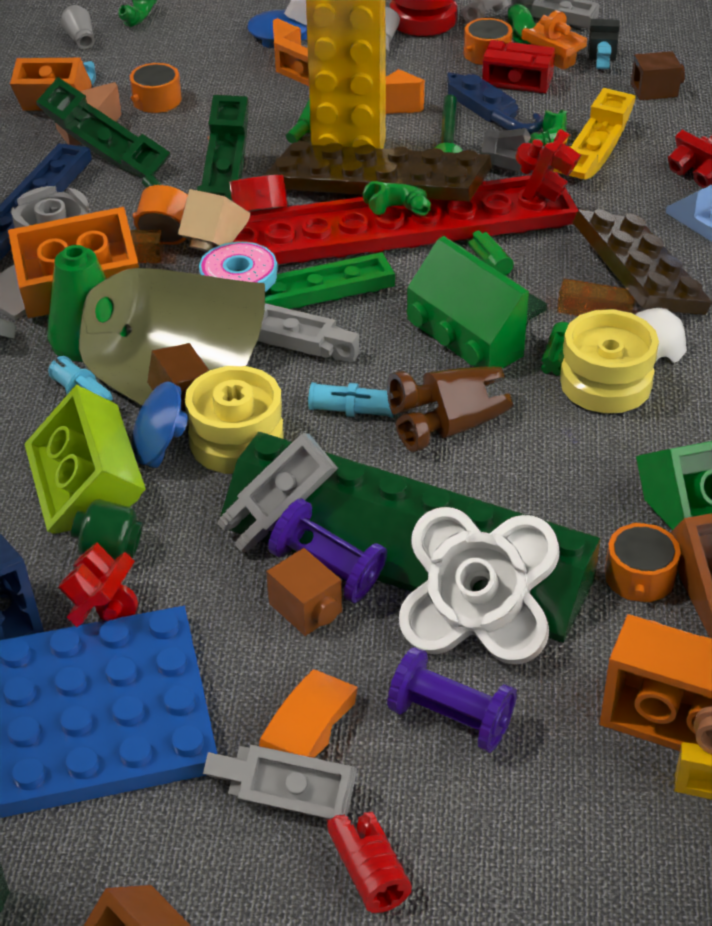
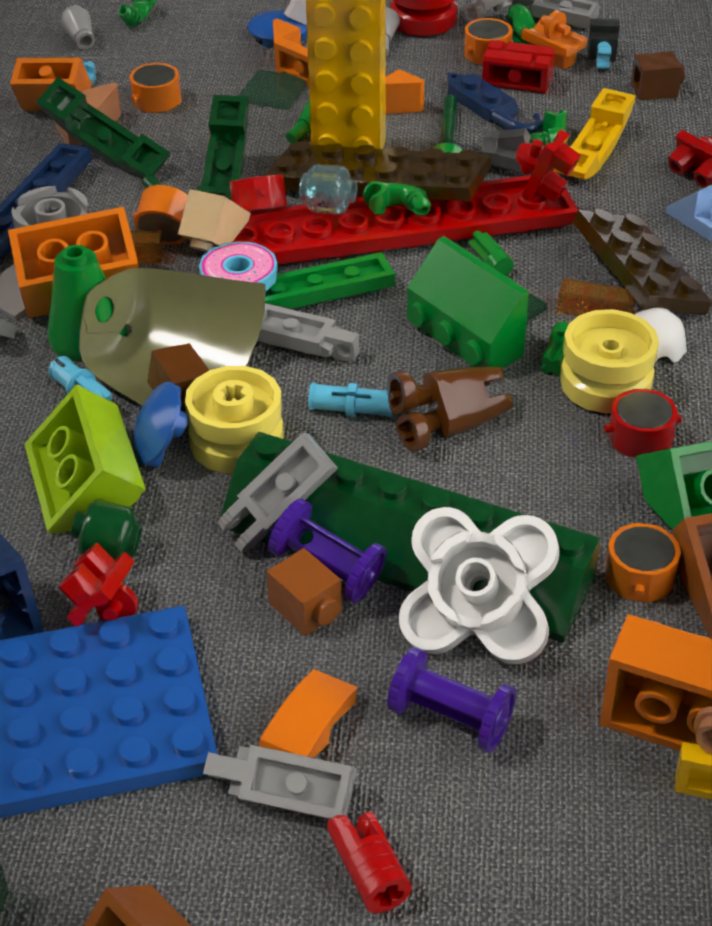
none -> clear green piece [238,69,307,110]
none -> clear light blue head [299,164,357,214]
none -> piece [604,389,682,458]

